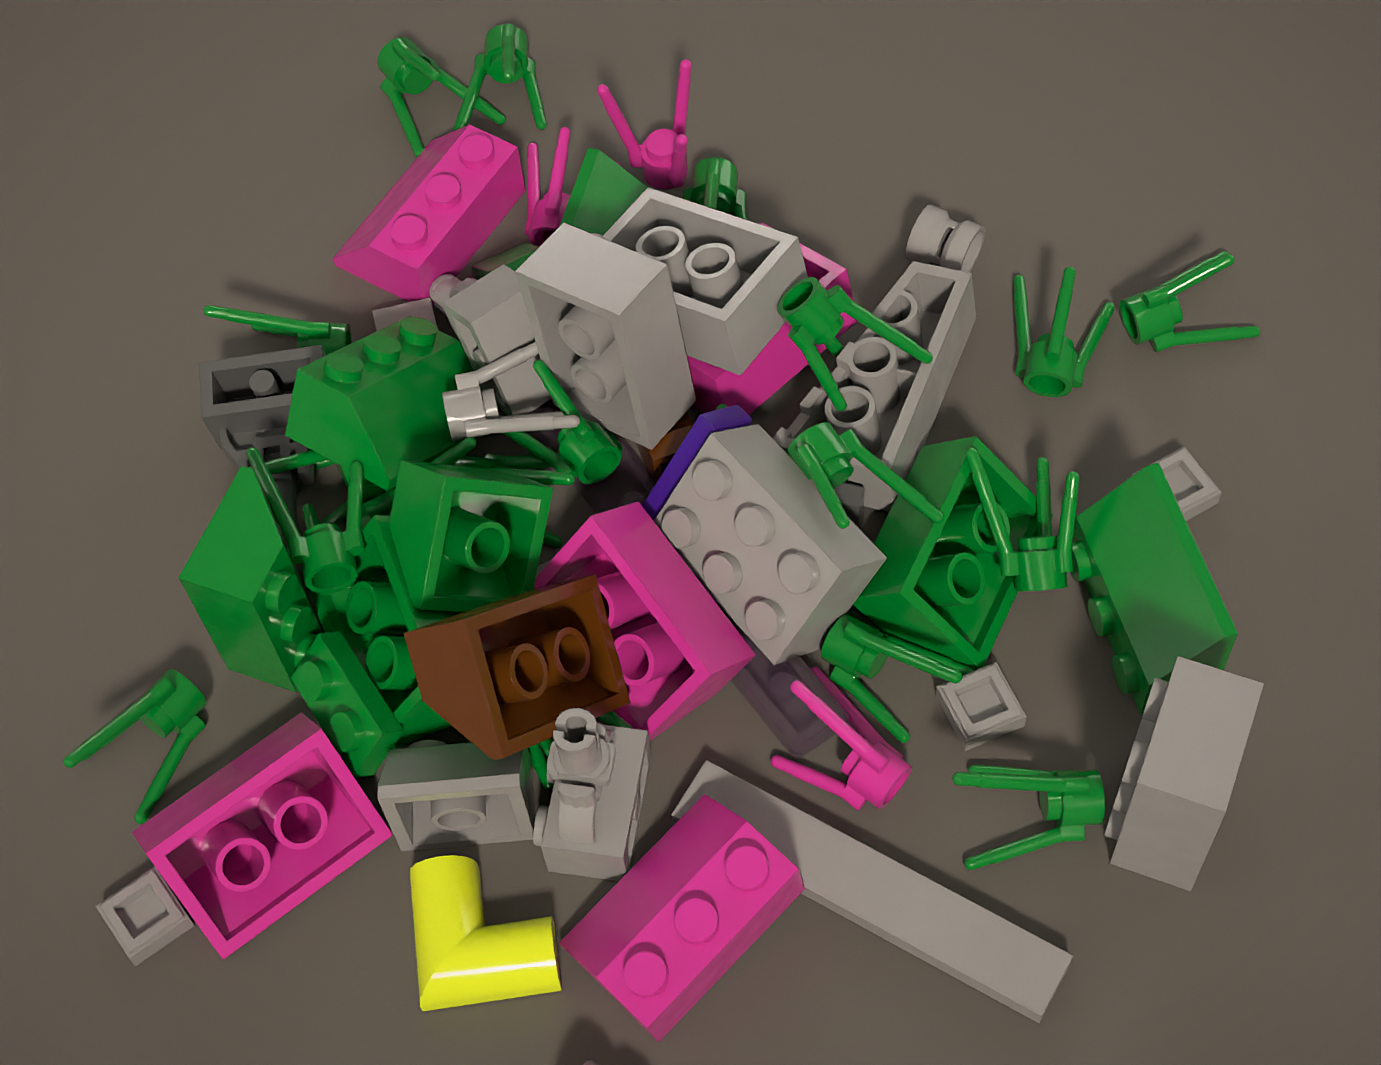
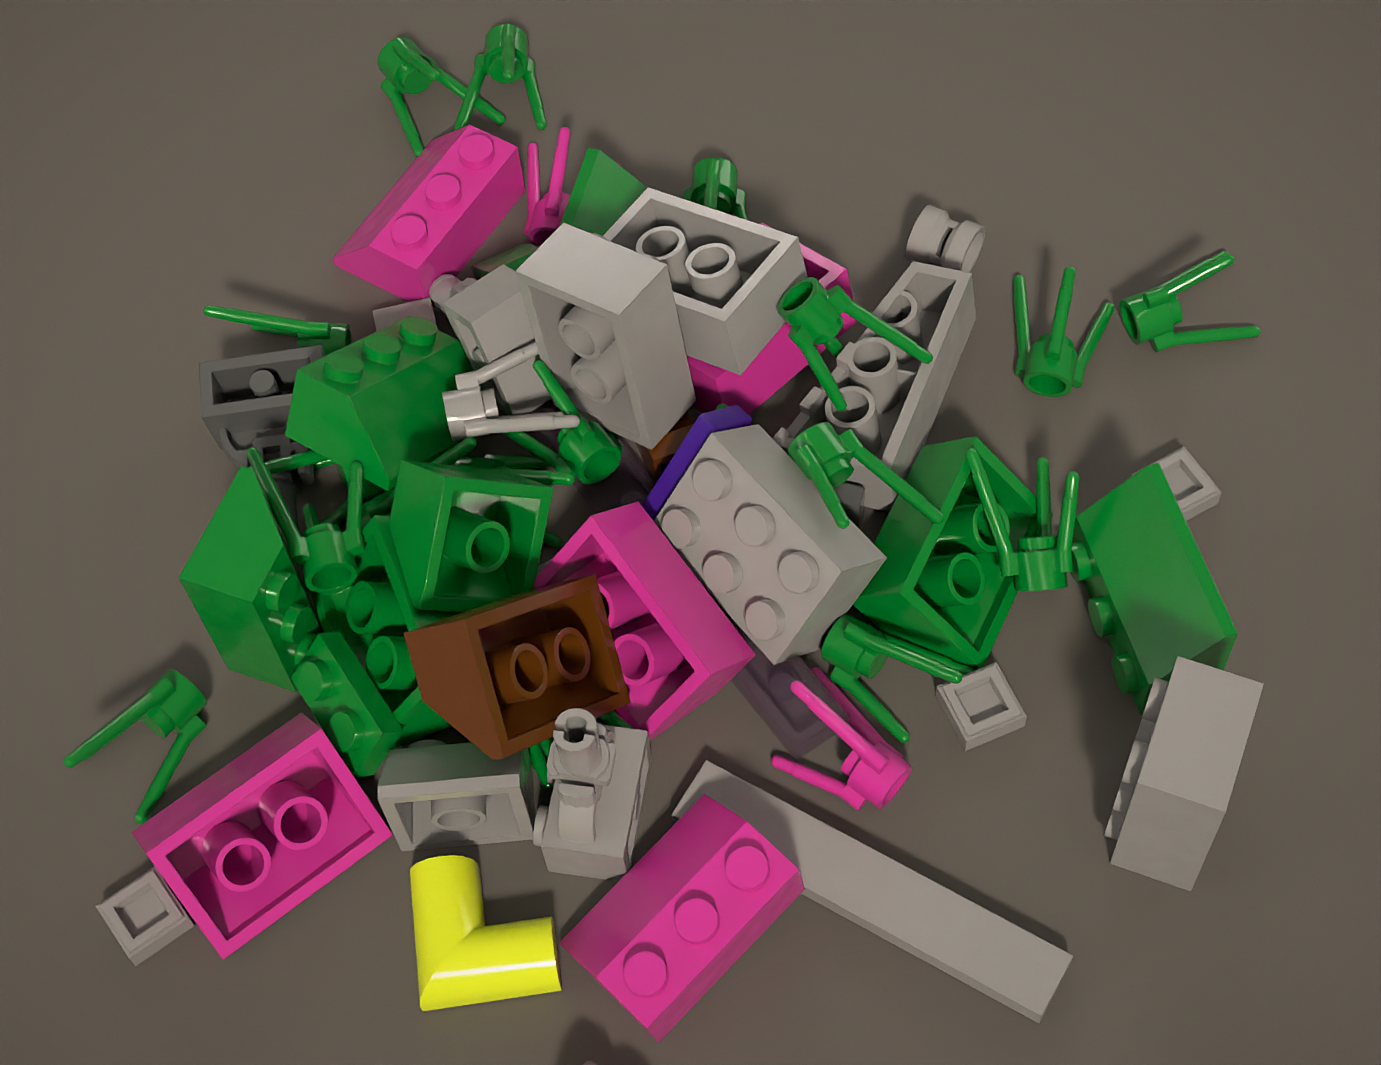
dark pink plant [597,59,692,190] -> none
green plant [952,764,1105,870] -> none

